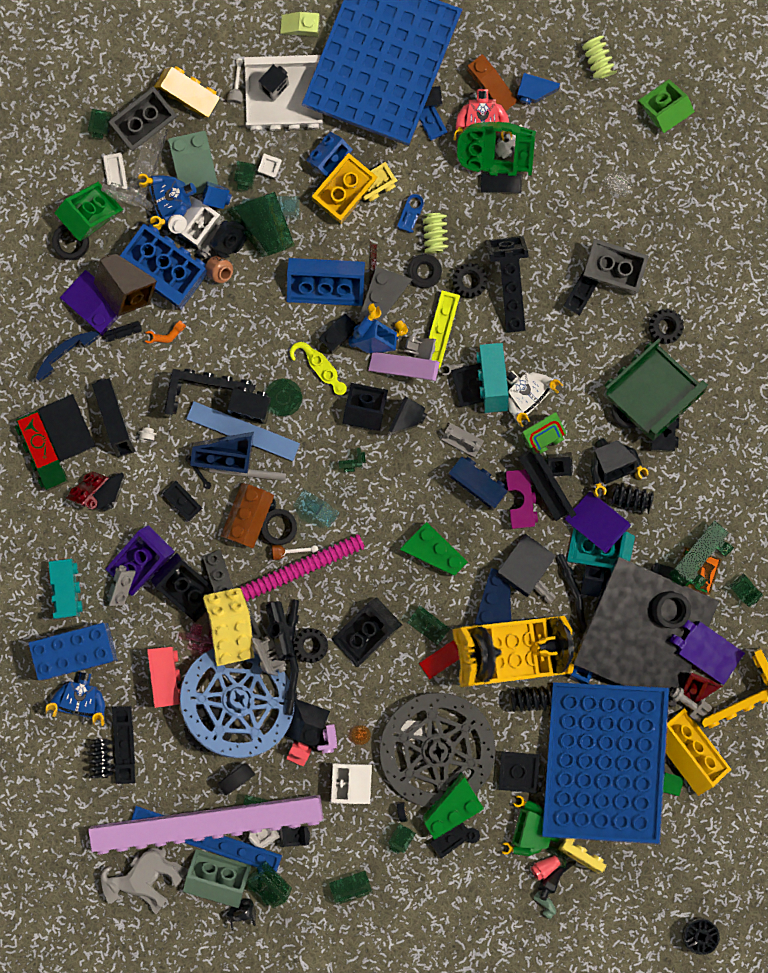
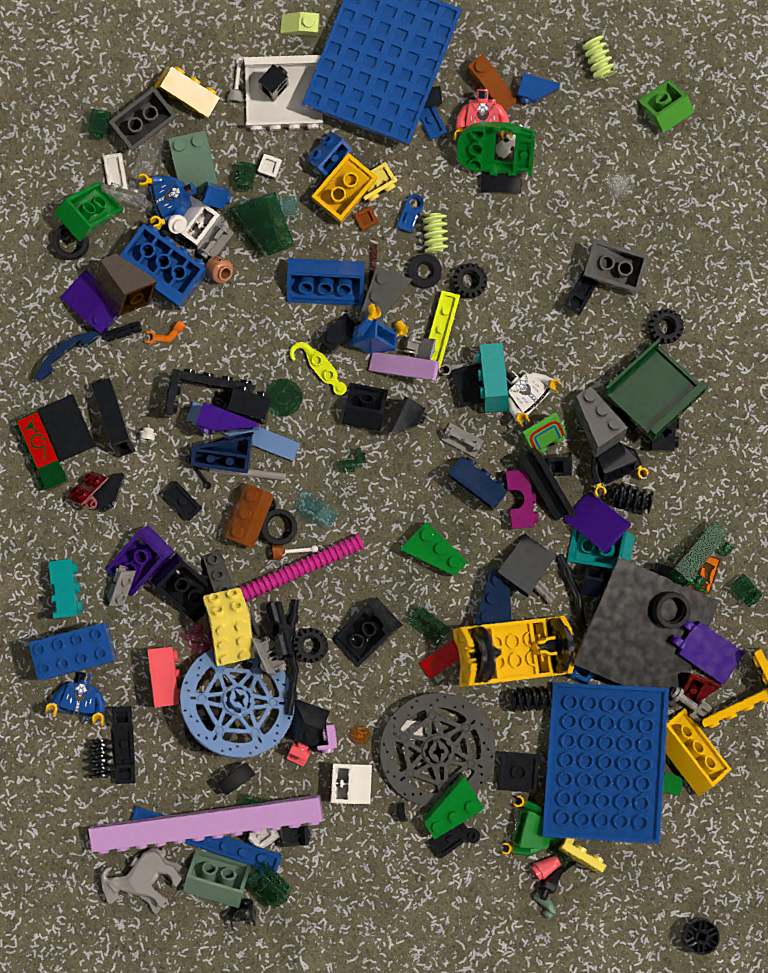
black plate [210,221,247,258] -> none
clear green hinge [329,871,373,905] -> none
clear green brick [387,823,416,854] -> none
black bracket [486,236,529,333] -> none
none -> dark purple slope [196,402,260,435]
none -> dark orange tile [353,206,379,232]
none -> dark grey wedge [573,386,628,458]

